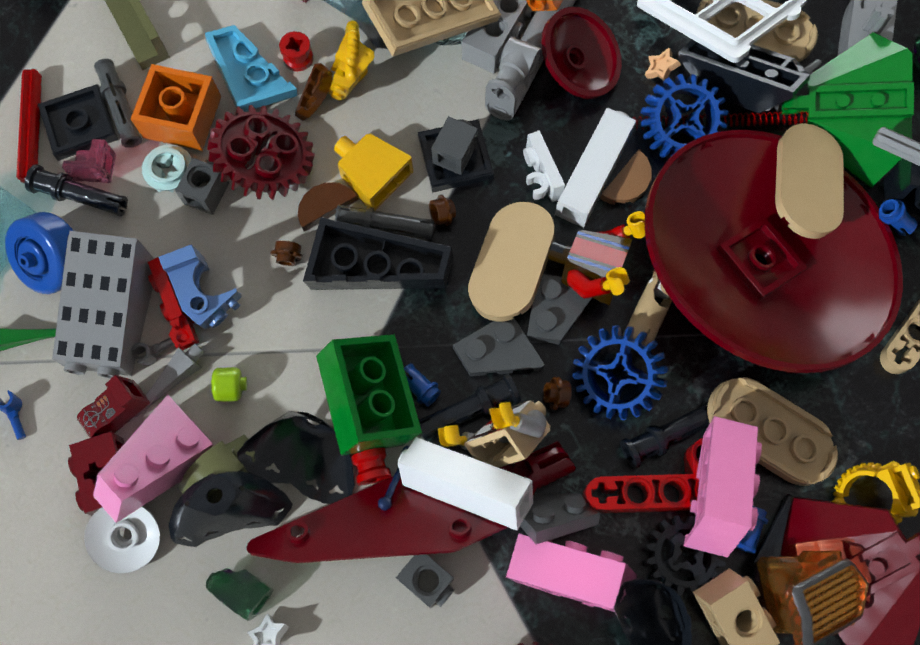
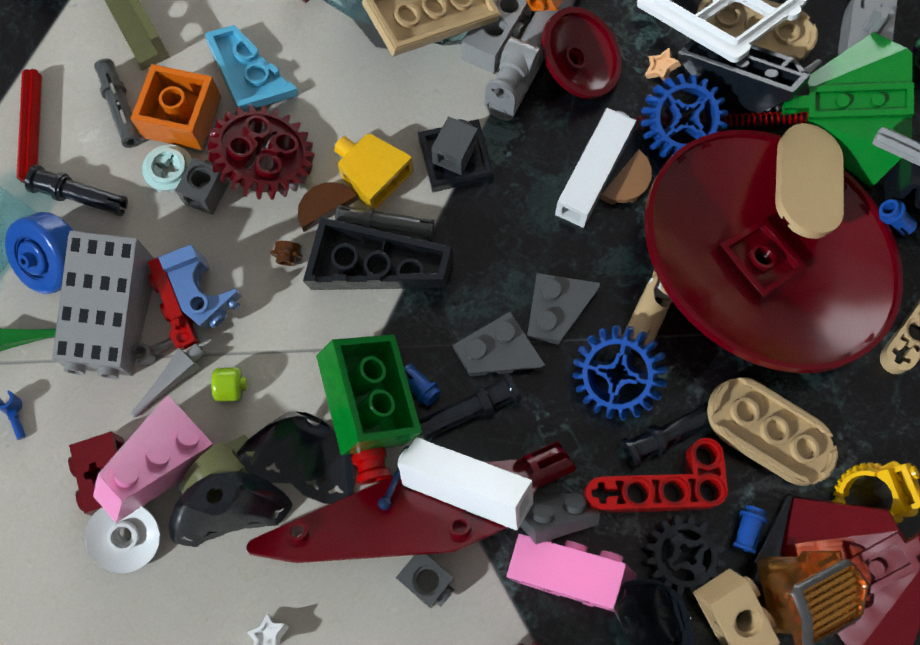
black tile [38,84,118,161] -> none
clear pink panel [62,139,116,183] -> none
dark red leg [77,375,150,438] -> none
clear green rock [206,568,273,621] -> none
red wheel [279,31,314,72] -> none
reddish brown tile [294,63,333,121] -> none
yellow piece [328,20,374,100] -> none
reddish brown plate [429,195,456,226] -> none
torso [438,400,550,468] -> none
tan tile [468,202,555,322] -> none
white plate [523,130,565,203] -> none
reddish brown plate [543,377,571,411] -> none
torso [548,211,645,305] -> none
bright pink wedge [684,416,762,558] -> none

